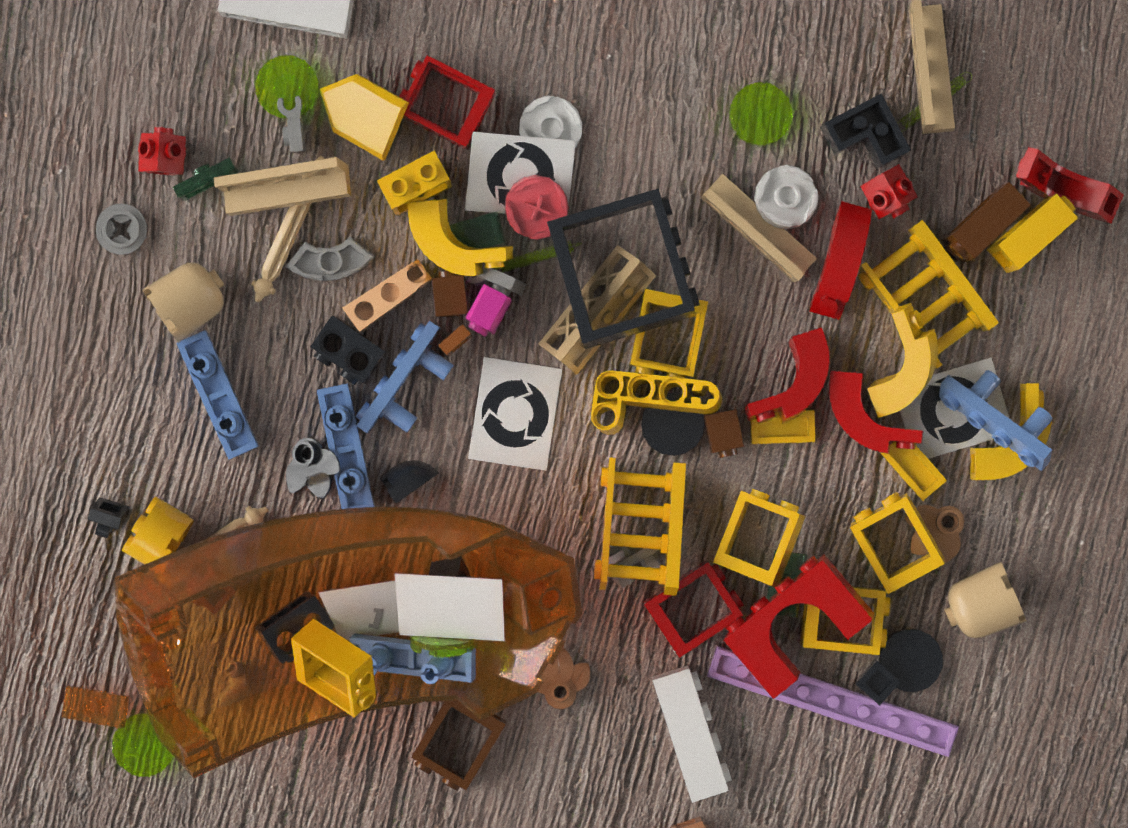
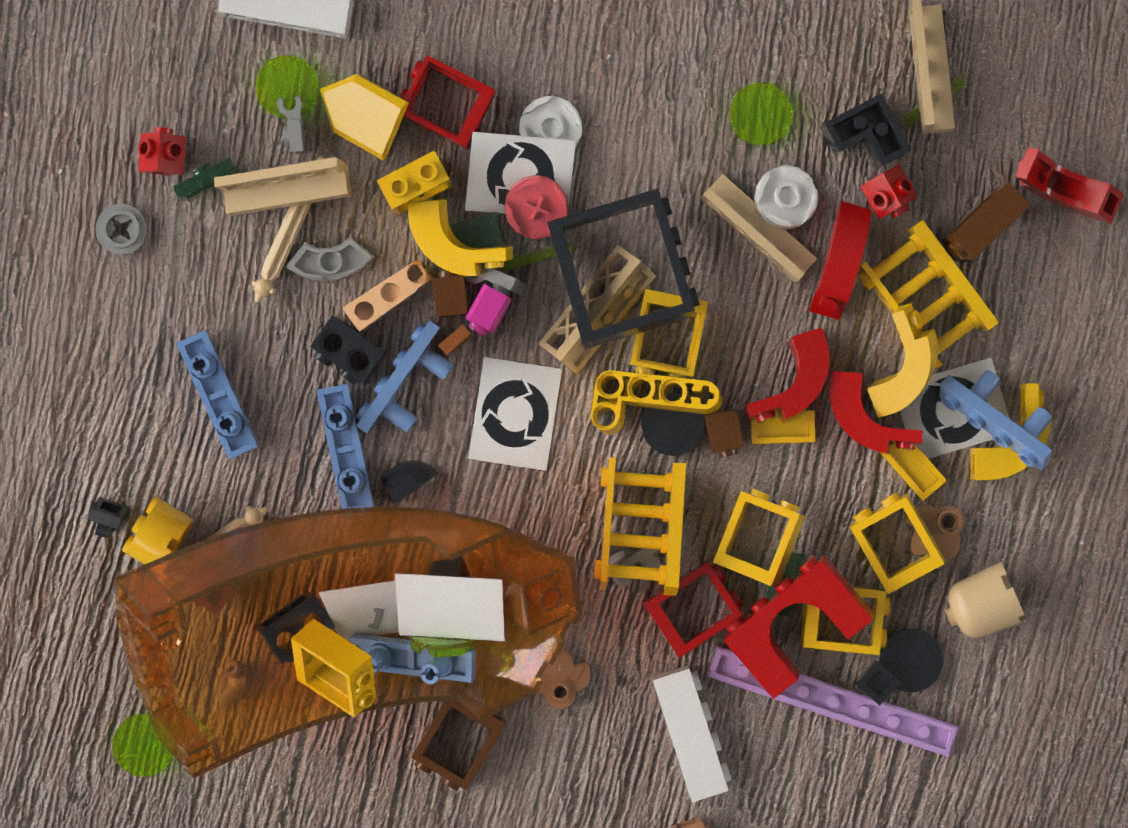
clear orange plate [61,685,129,728] -> none
tan cylinder [142,263,224,343] -> none
plate [286,438,341,499] -> none
yellow window [987,194,1078,273] -> none

